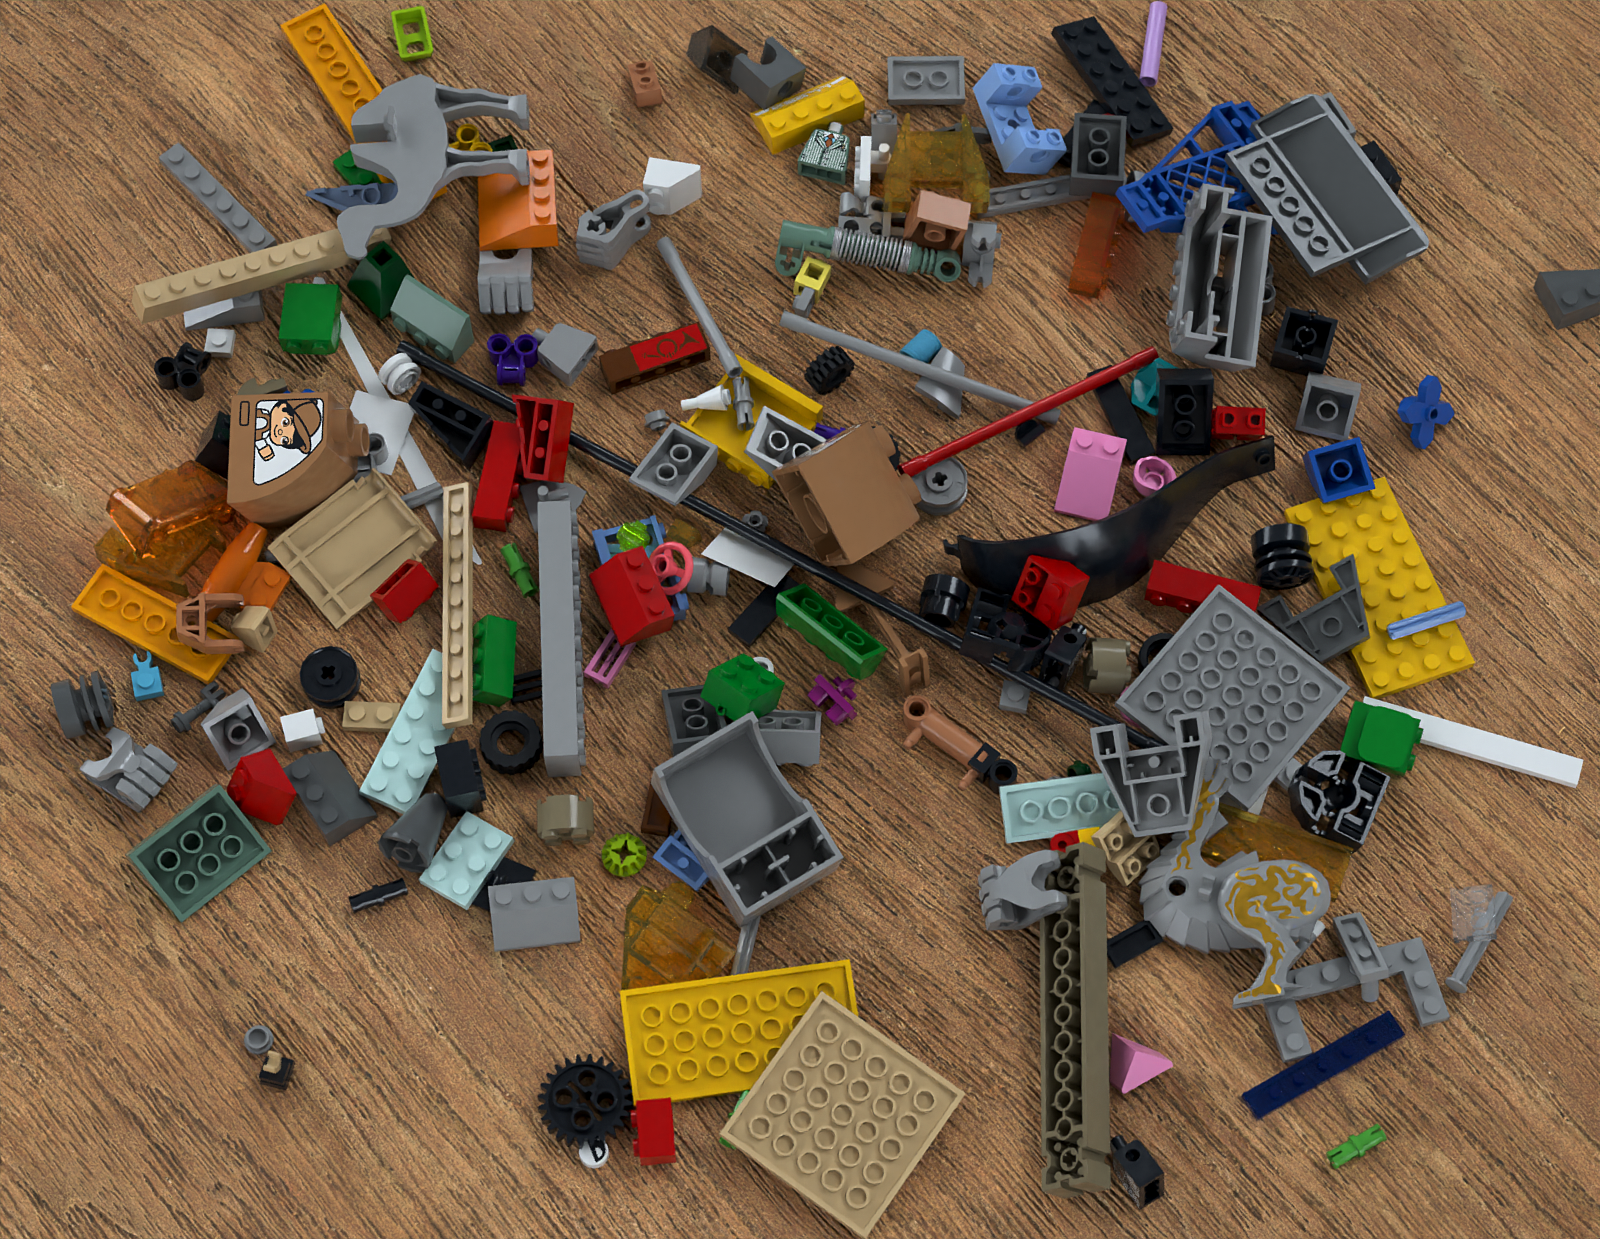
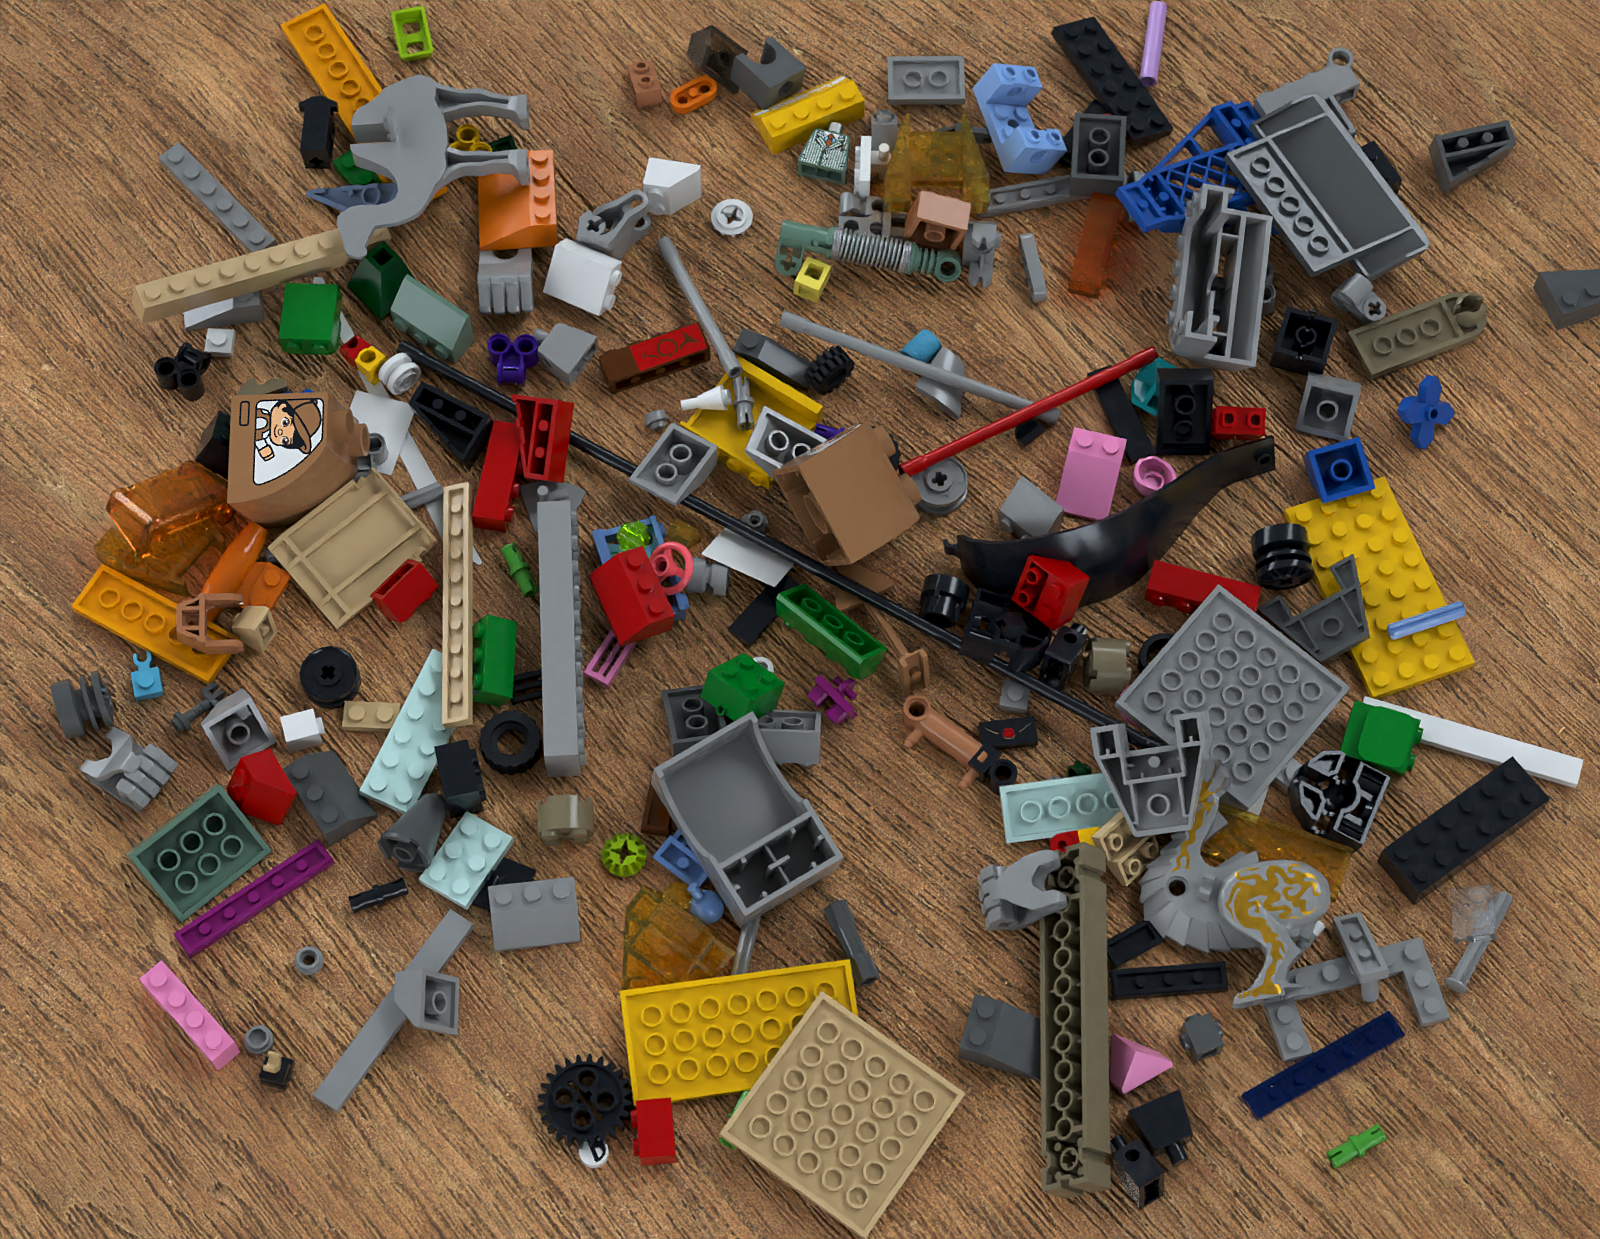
light grey plate [792,287,815,319] -> none
none -> bright pink arch [139,960,240,1071]
none -> magenta tile [173,839,335,959]
none -> light grey plate [294,946,324,975]
none -> black piece [299,96,339,169]
none -> light grey tile [313,909,474,1113]
none -> leg [339,335,387,386]
none -> light grey slope [394,969,460,1036]
none -> white brick [543,238,622,316]
none -> orange plate [670,75,718,114]
none -> medium blue piece [687,883,724,925]
none -> white gear [711,199,753,237]
none -> dark grey slope [733,328,811,391]
none -> dark grey axle [823,899,880,987]
none -> dark grey slope [958,994,1041,1082]
none -> black tile [978,716,1038,750]
none -> light grey slope [998,476,1064,539]
none -> light grey beam [1018,232,1047,302]
none -> black tile [1110,961,1229,1000]
none -> black torso [1126,1090,1193,1166]
none -> dark grey brick [1179,1013,1224,1063]
none -> light grey hinge [1254,47,1360,117]
none -> light grey piece [1330,273,1386,324]
none -> dark tan plate [1346,292,1487,380]
none -> black brick [1377,756,1550,905]
none -> dark grey wedge [1428,120,1516,195]

